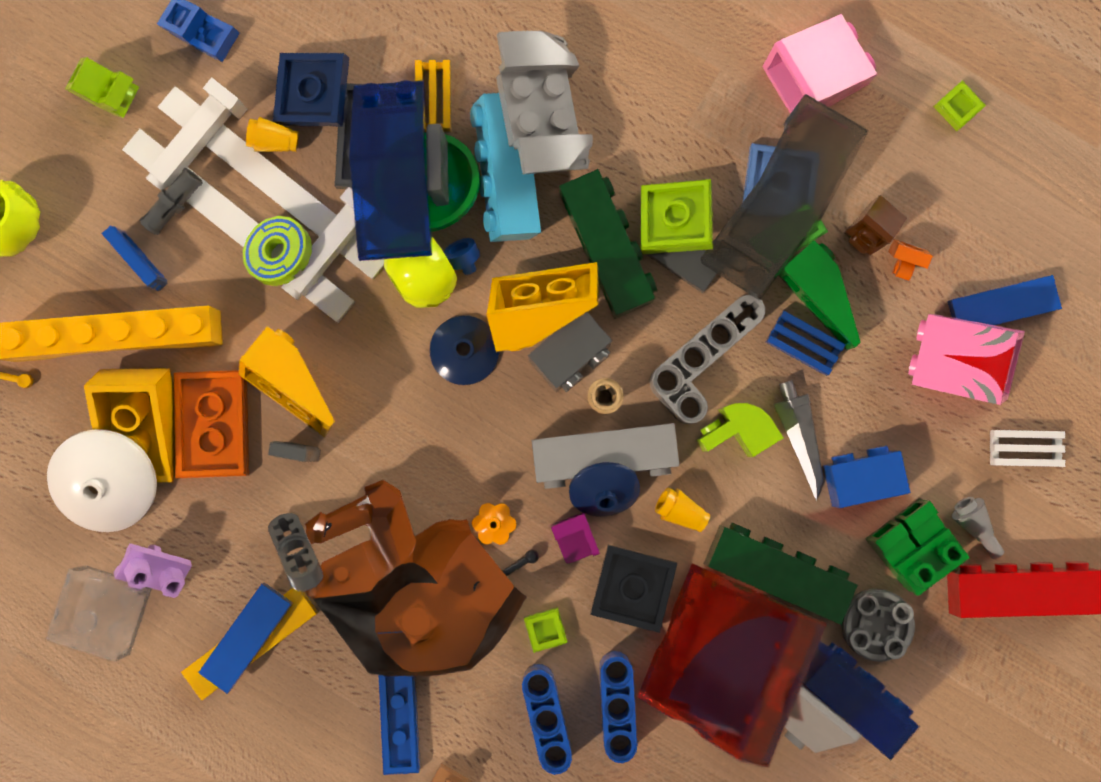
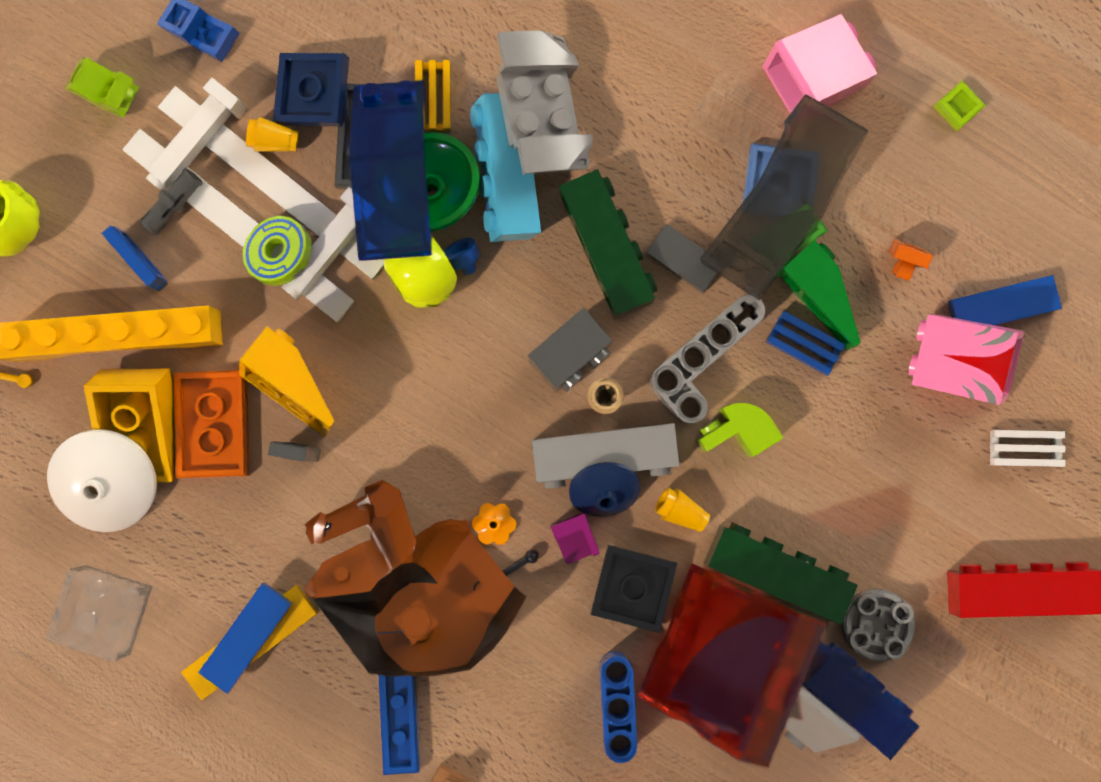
lavender hips [113,543,192,598] -> none
dark grey beam [268,513,323,591] -> none
dark grey tile [426,123,449,206] -> none
dark blue dish [429,315,499,385] -> none
yellow slope [487,262,598,352] -> none
blue beam [522,664,572,775] -> none
lime tile [524,607,568,653] -> none
lime tile [641,179,713,254] -> none
flat silver bar [774,380,823,501] -> none
blue brick [823,445,911,508] -> none
reddish brown slope [844,195,907,255] -> none
green hips [866,499,970,596] -> none
light grey cone [952,497,1005,559] -> none

